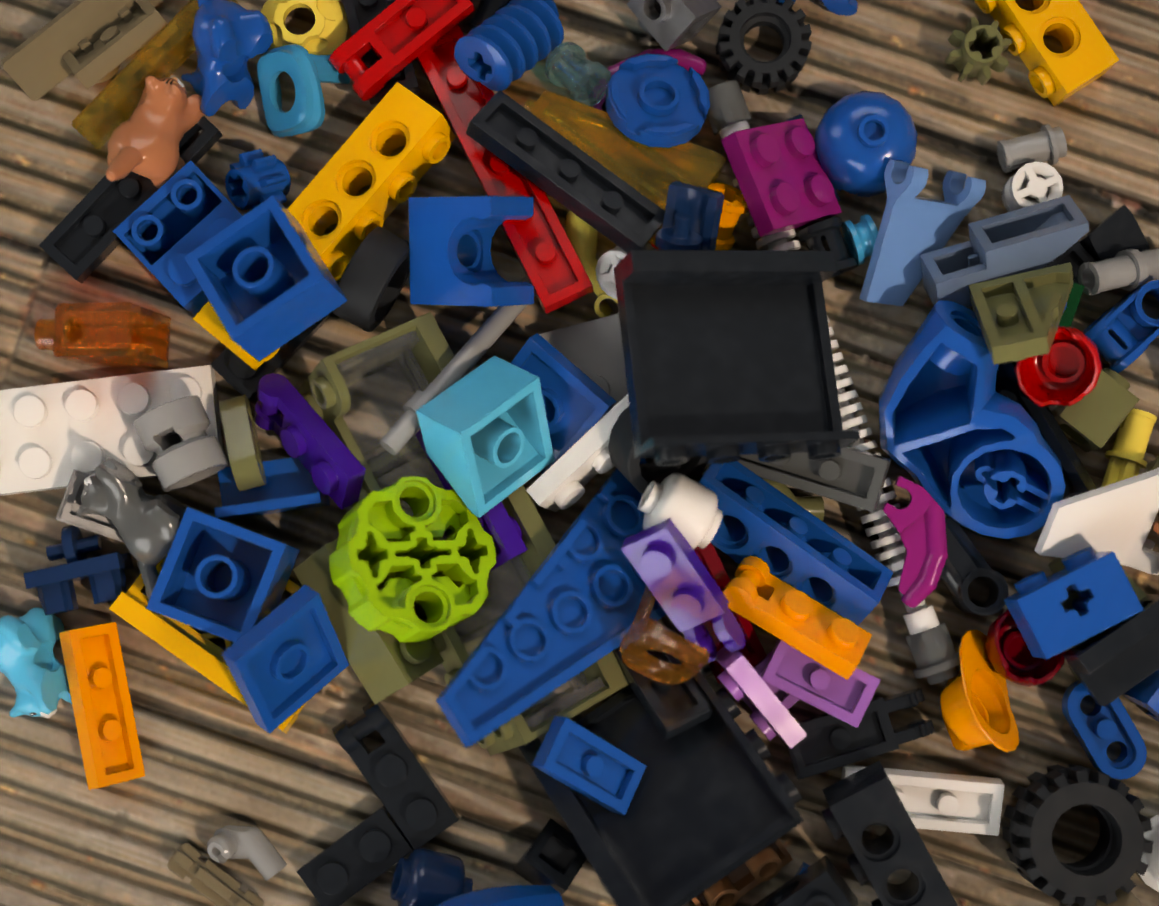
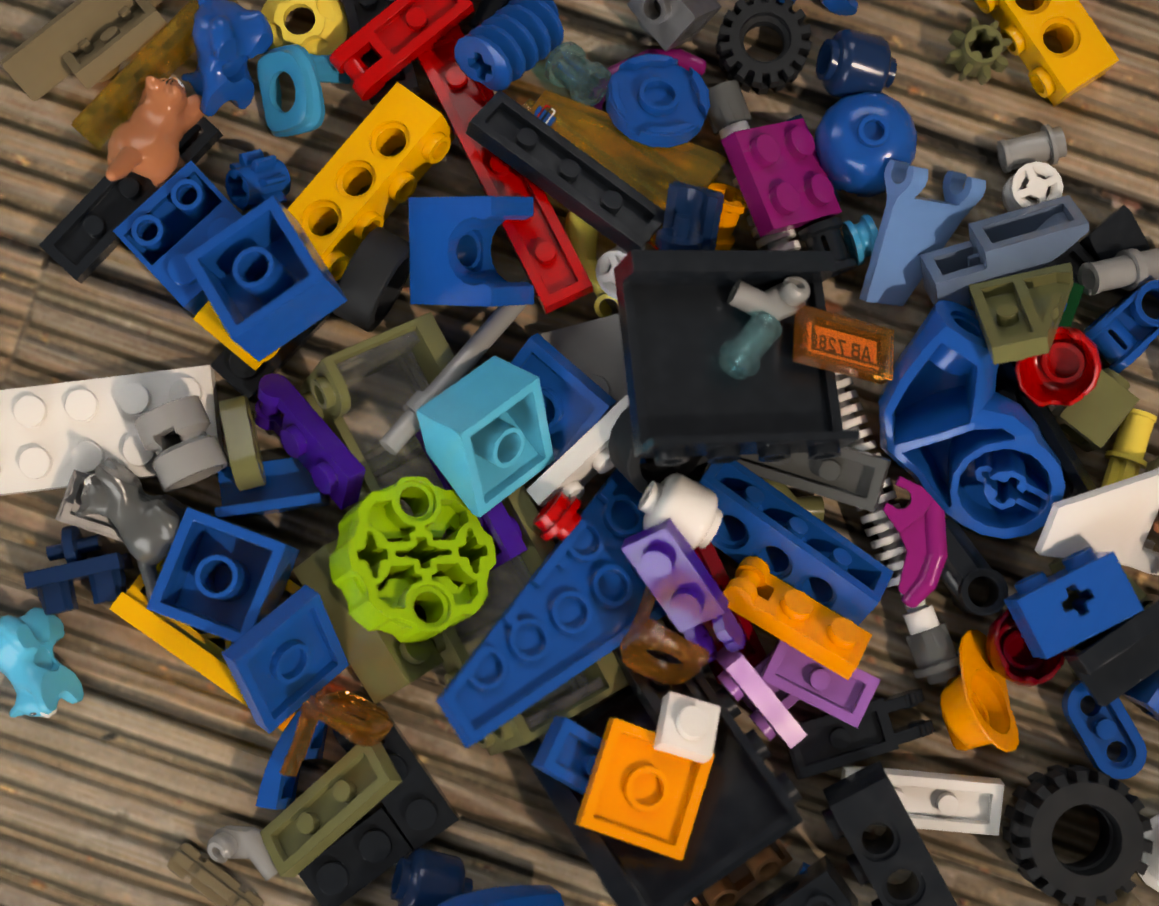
clear orange torso [34,302,171,369] -> none
light orange plate [59,622,145,790] -> none
black slope [514,818,587,895] -> none
none -> blue slope [256,704,331,810]
none -> olive plate [260,736,402,877]
none -> clear orange piece [279,690,393,777]
none -> red plate [533,491,582,541]
none -> blue piece [534,105,556,126]
none -> light orange plate [575,718,715,861]
none -> white plate [653,691,721,764]
none -> clear light blue pin [719,311,782,380]
none -> light grey arm [727,276,810,324]
none -> clear orange tile [793,305,894,385]
none -> dark blue head [816,29,897,98]

